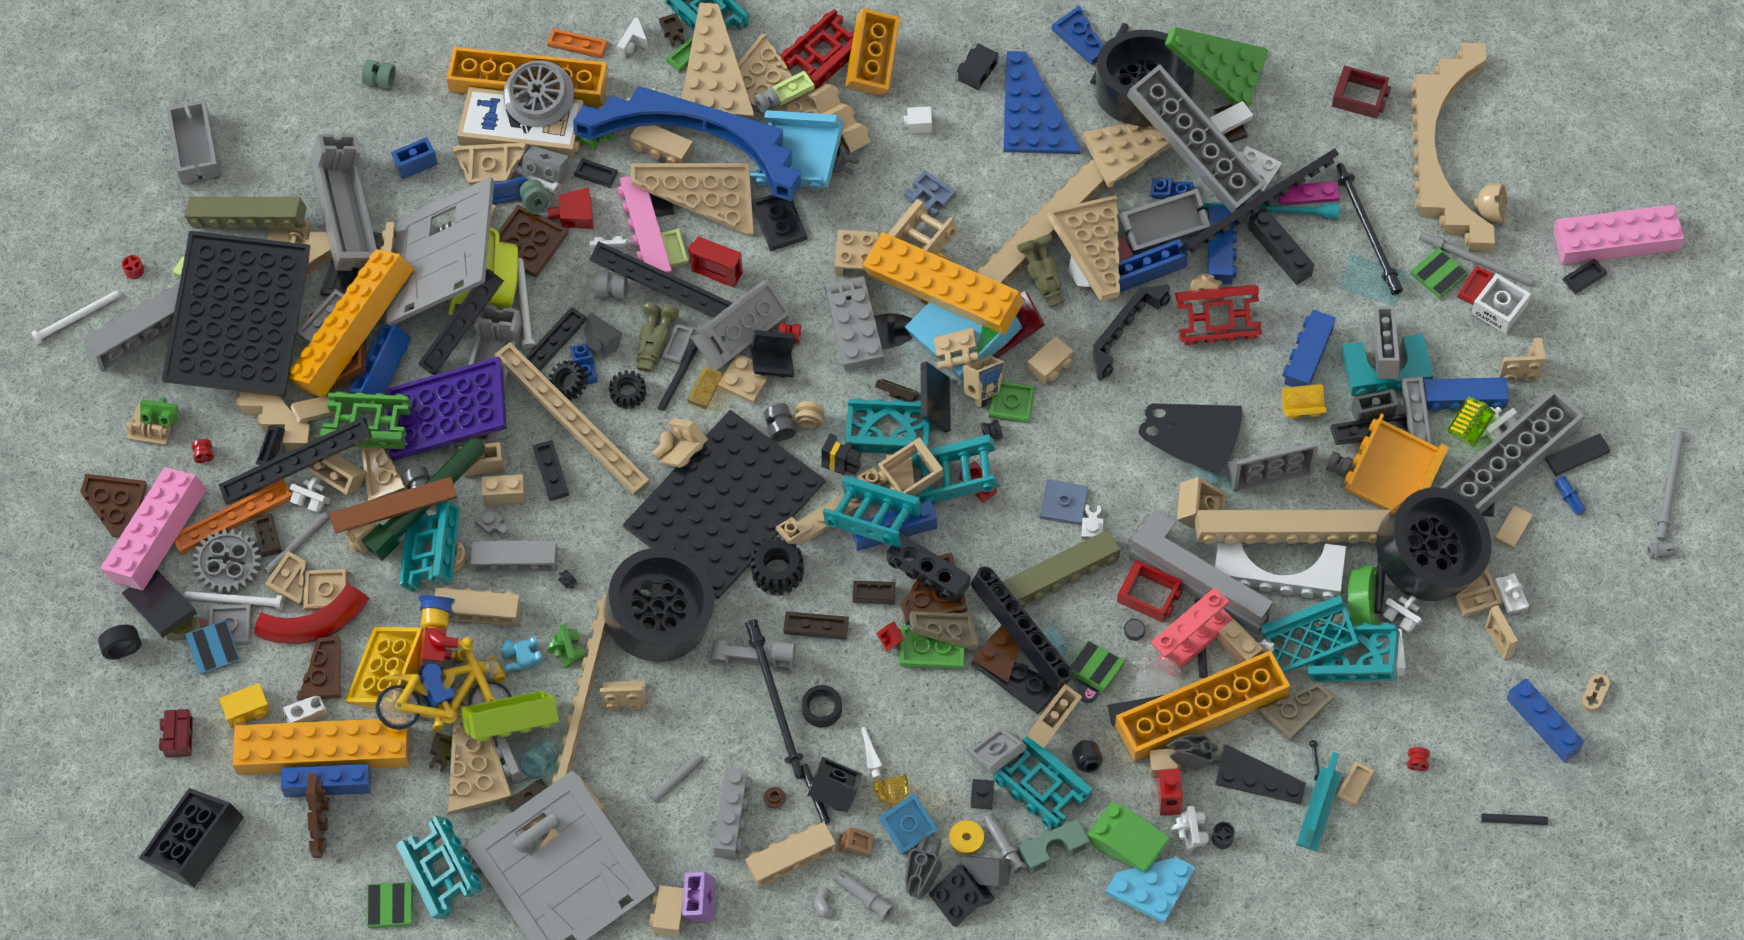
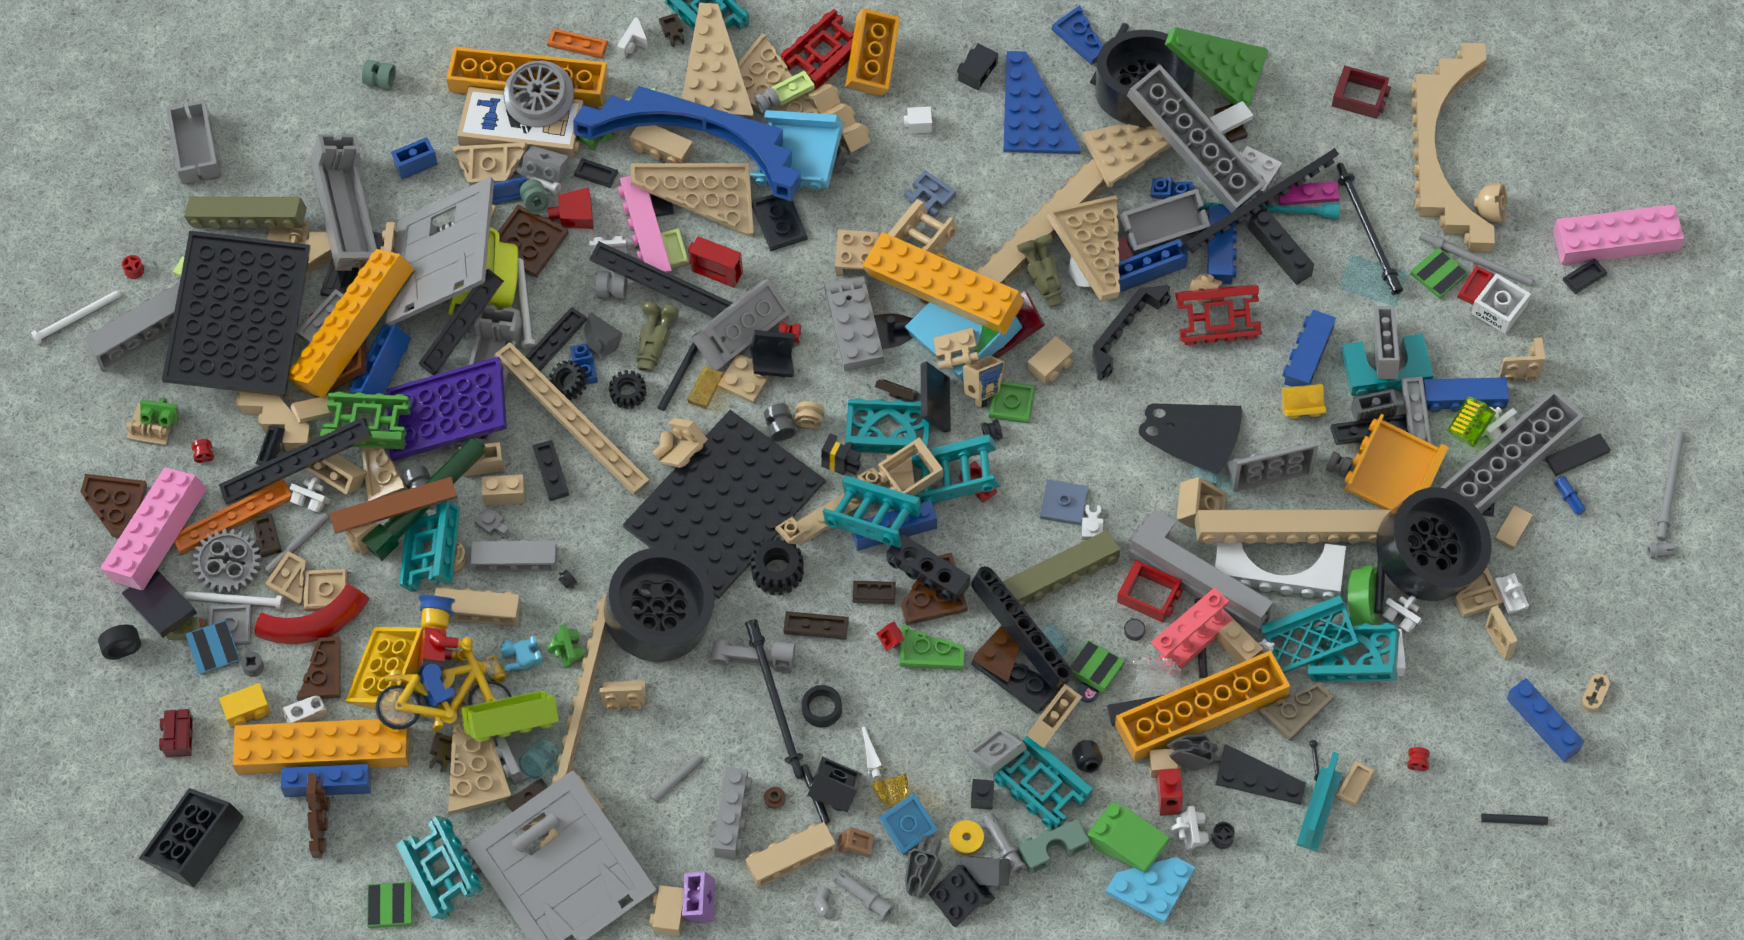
light grey tile [662,324,695,365] -> none
bright green tile [666,37,693,73] -> none
dark tan wing [909,611,979,651] -> none
none -> dark grey wheel [240,651,264,677]

